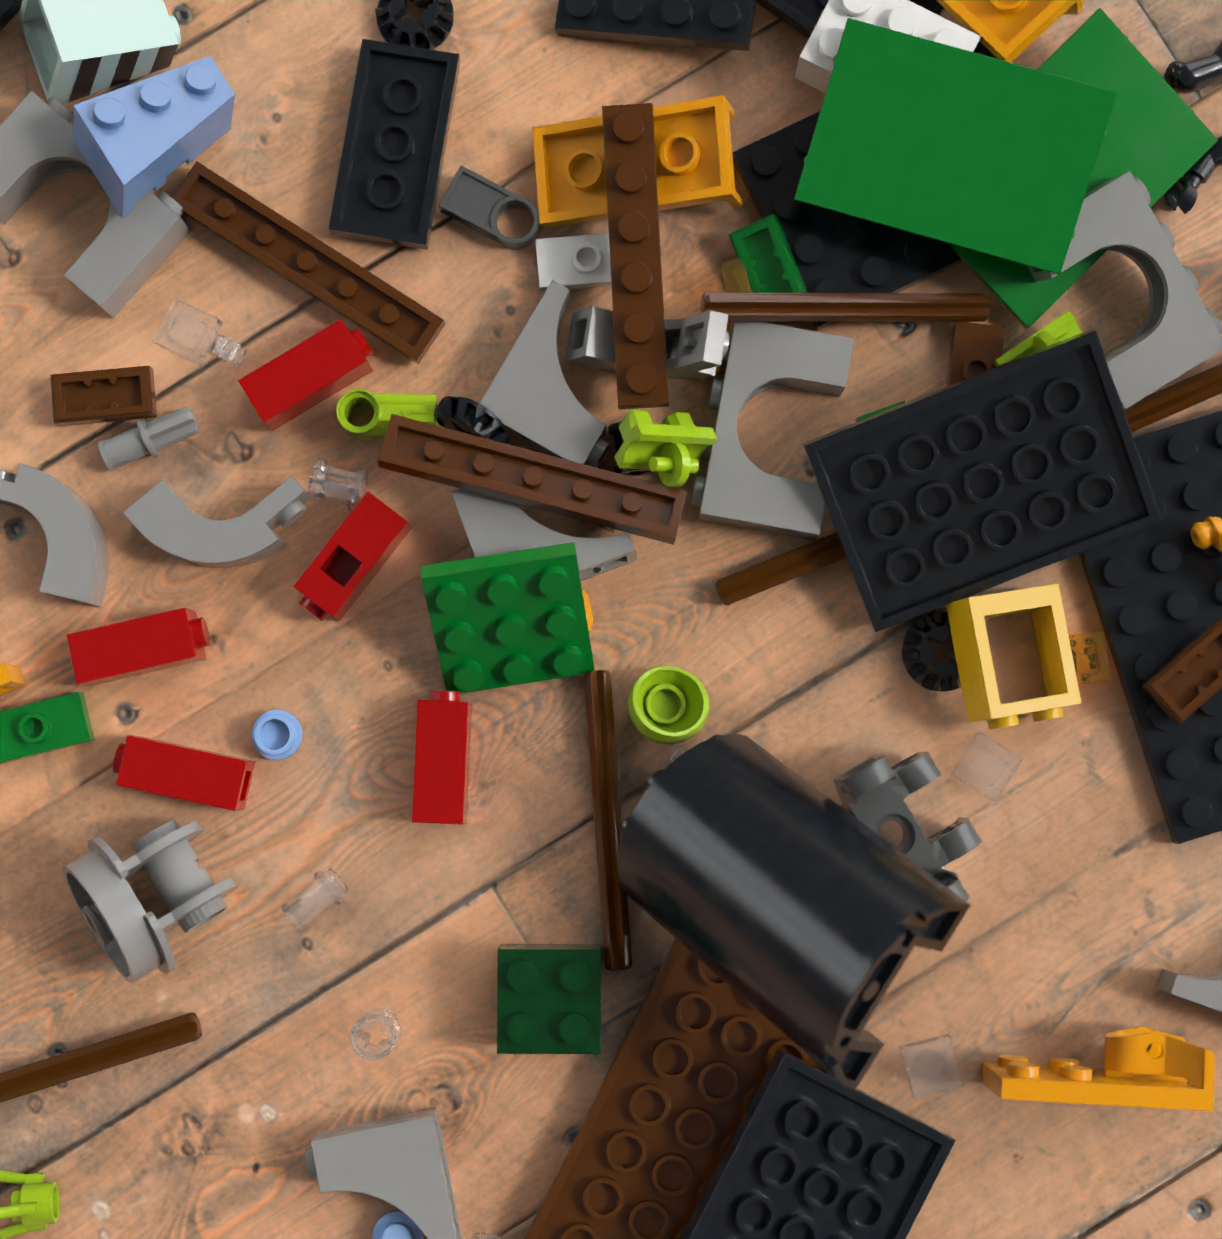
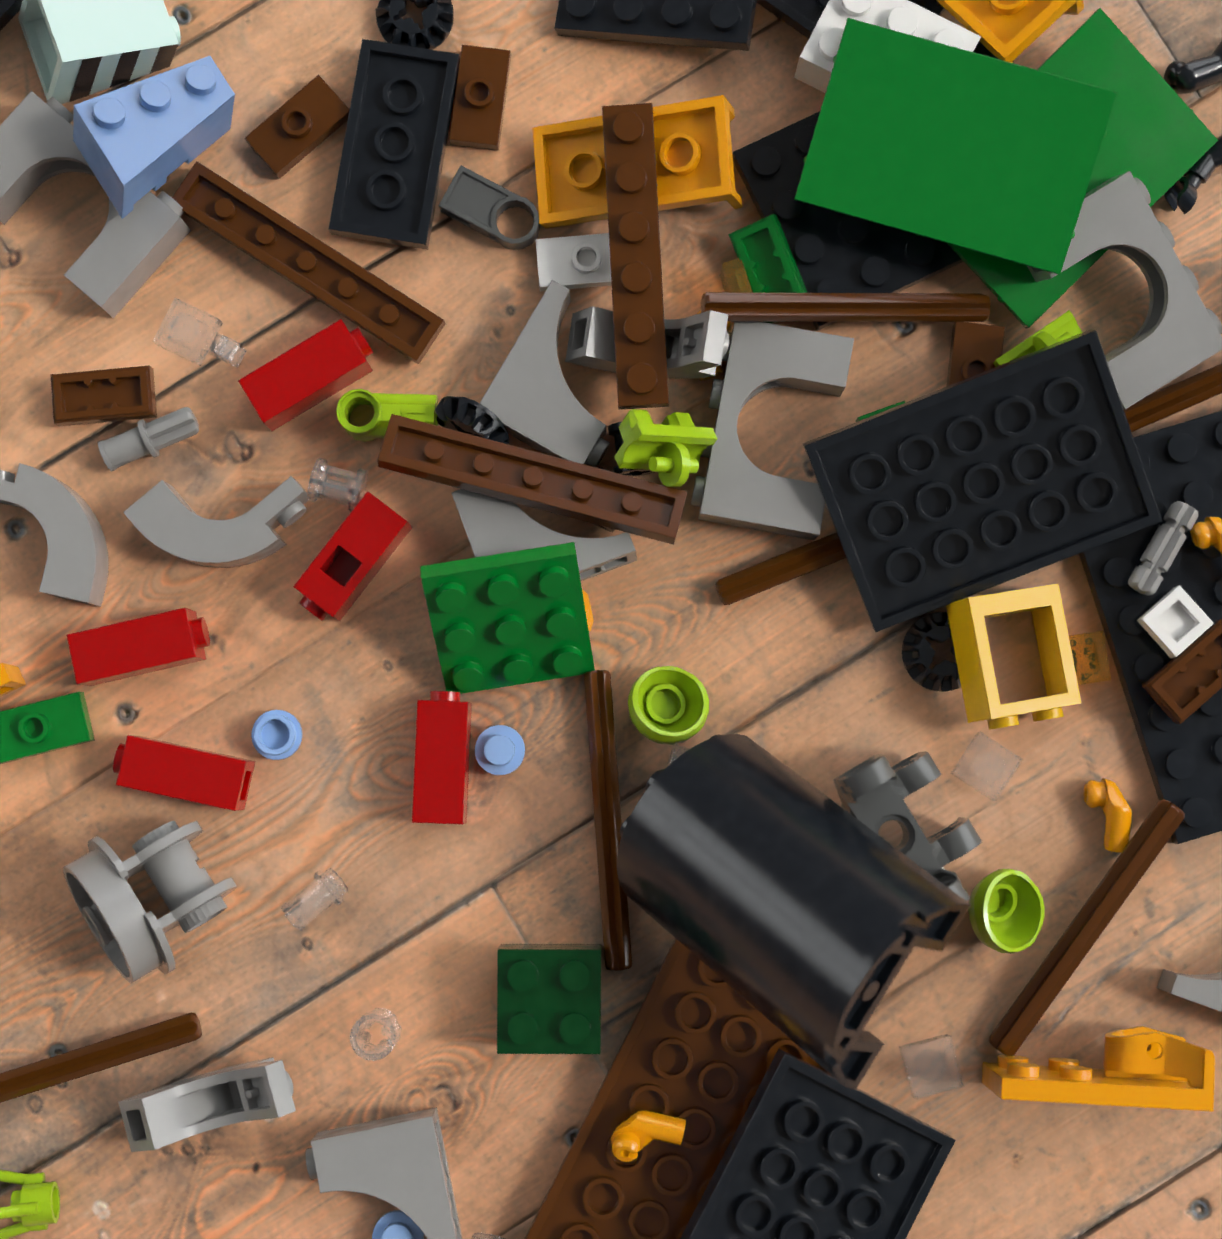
none -> light grey arch [118,1057,296,1152]
none -> reddish brown plate [245,75,350,179]
none -> reddish brown plate [449,45,511,151]
none -> light blue plate [475,725,525,775]
none -> light orange arm [611,1110,686,1162]
none -> lime piece [968,869,1045,953]
none -> reddish brown axle [989,798,1185,1056]
none -> light orange arm [1083,778,1132,853]
none -> light grey axle [1128,501,1198,596]
none -> white plate [1137,585,1214,658]

